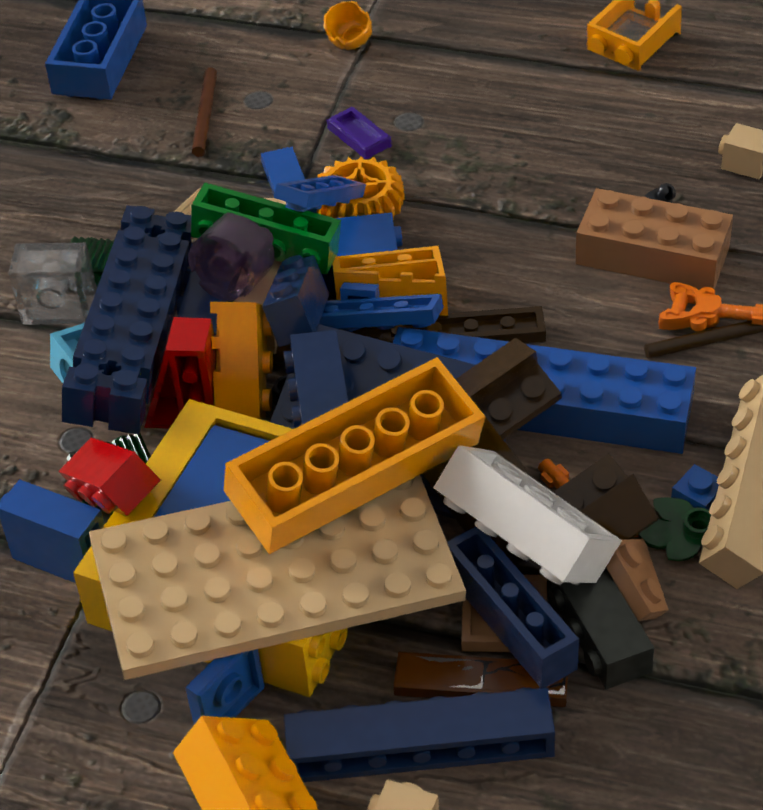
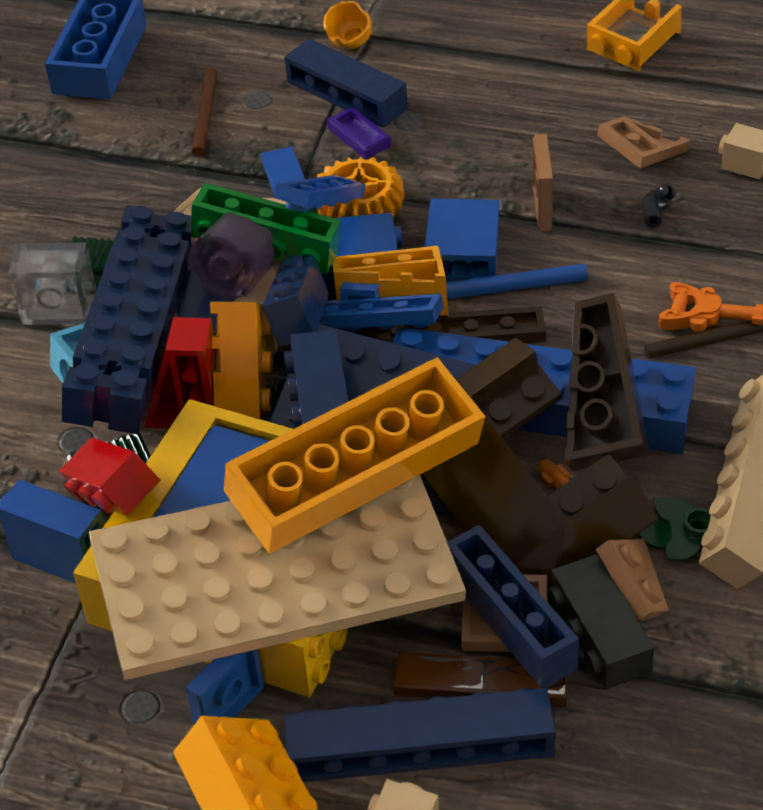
white brick [433,445,622,585] -> none
medium nougat brick [575,188,733,290] -> none
blue plate [671,464,719,510] -> none
none -> dark blue brick [284,38,408,128]
none -> blue brick [425,198,500,281]
none -> blue piece [446,264,588,300]
none -> medium nougat tile [533,134,553,232]
none -> dark brown wedge [564,293,650,471]
none -> medium nougat wing [597,116,690,169]

